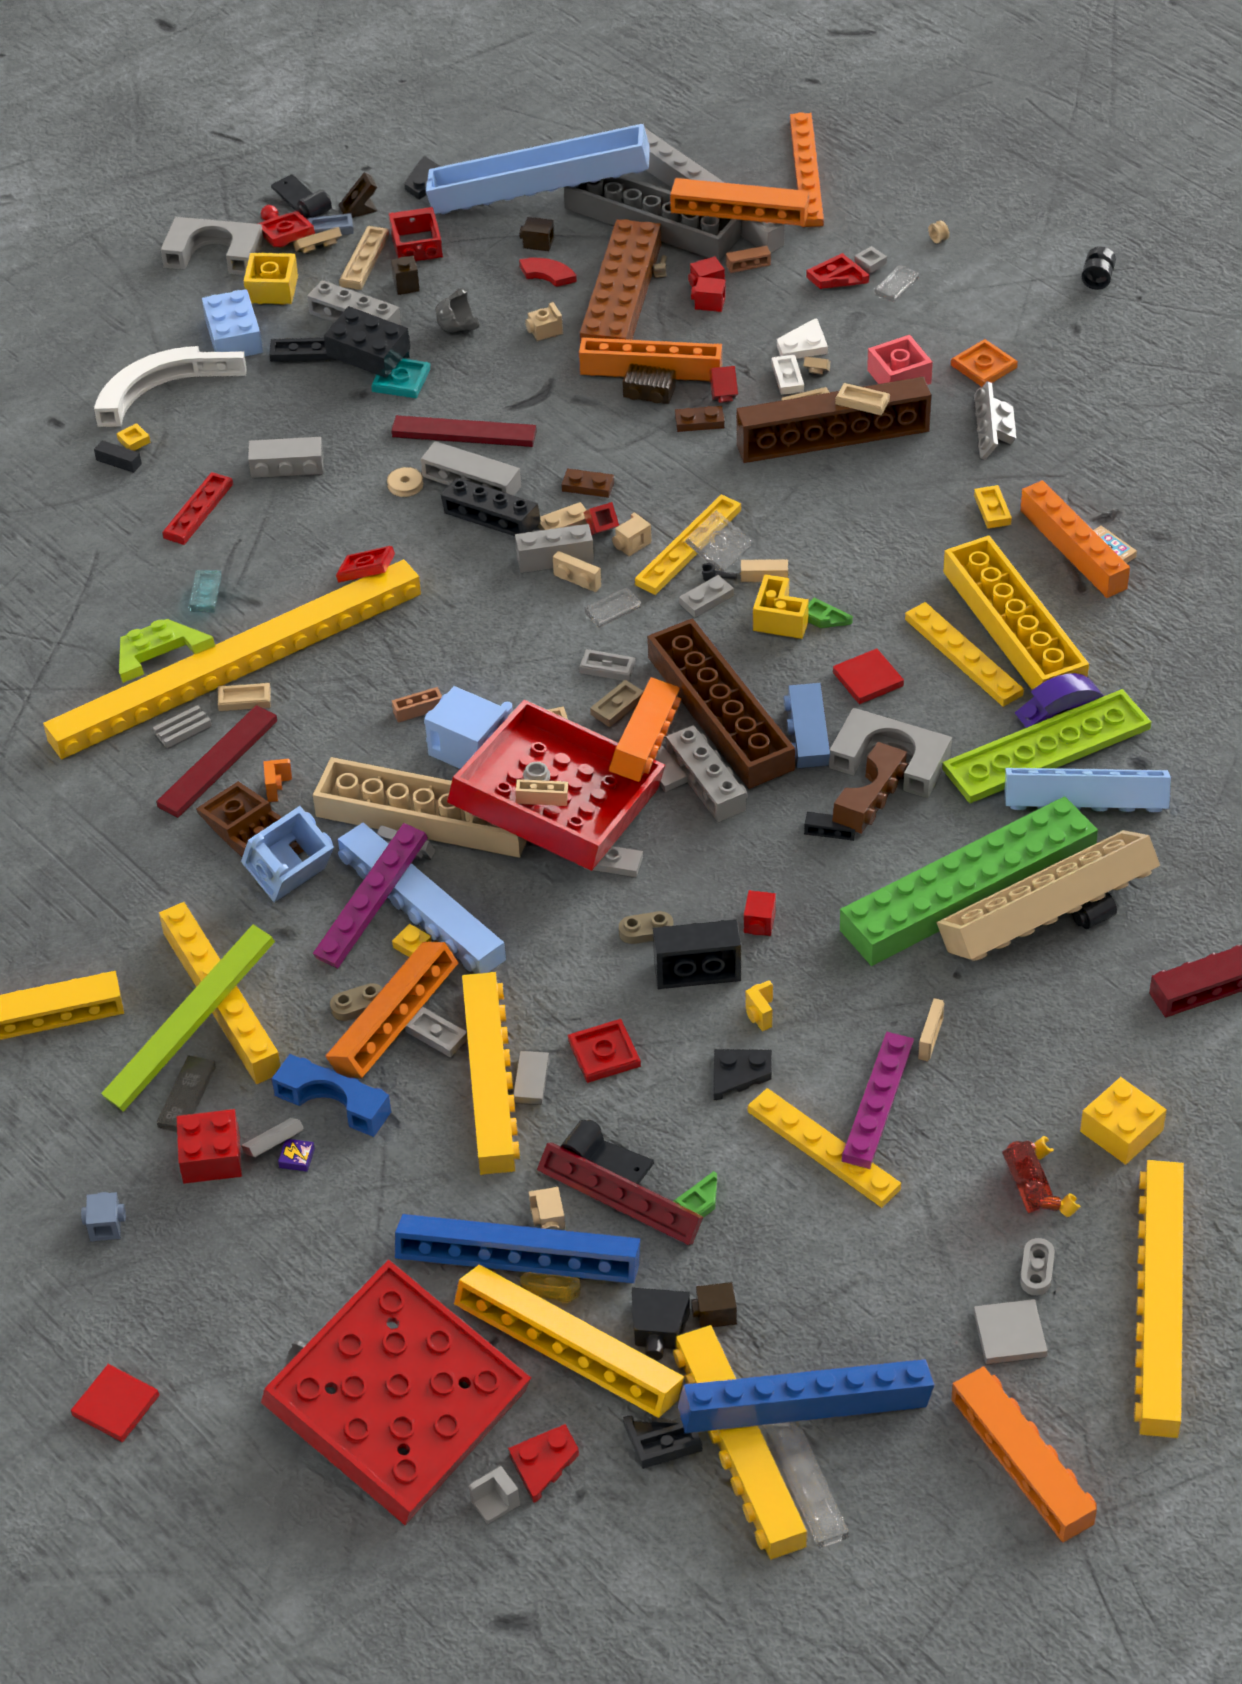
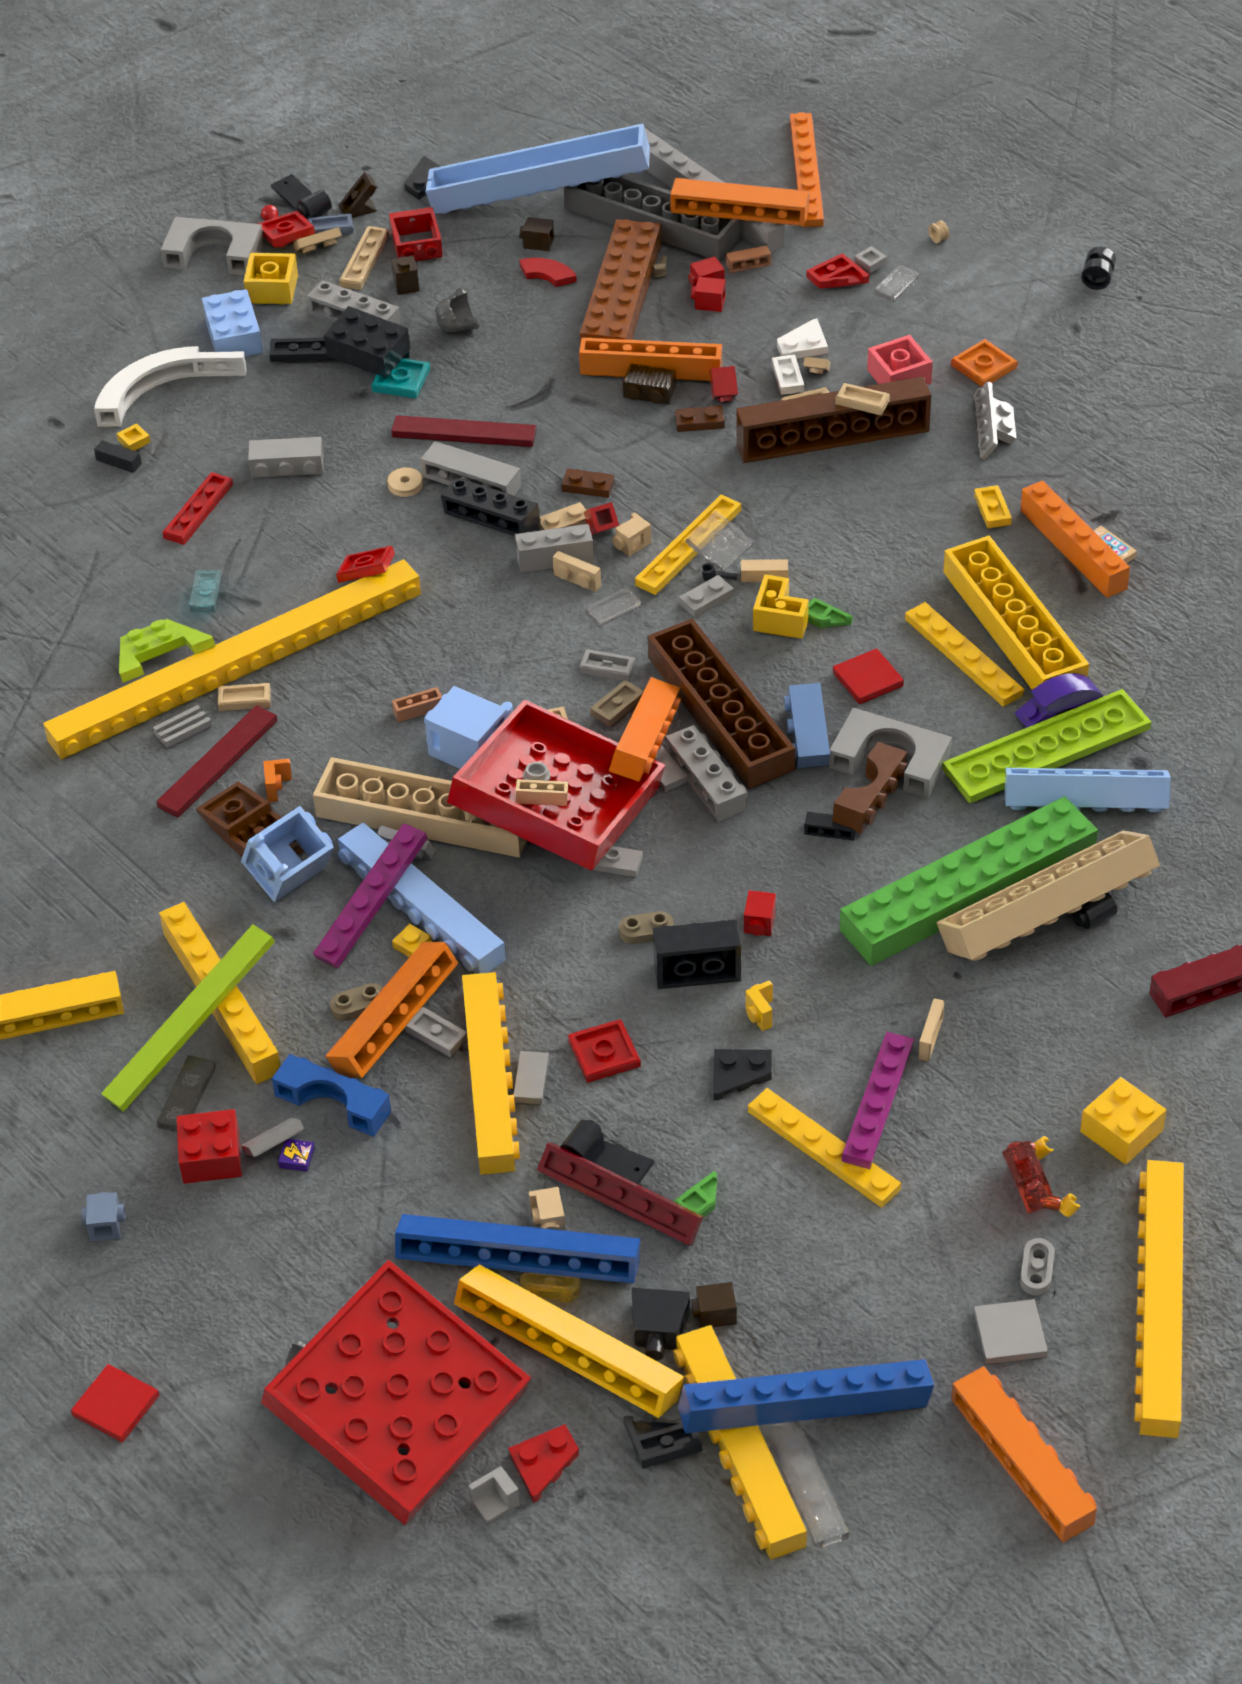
tan brick [525,302,563,341] -> none

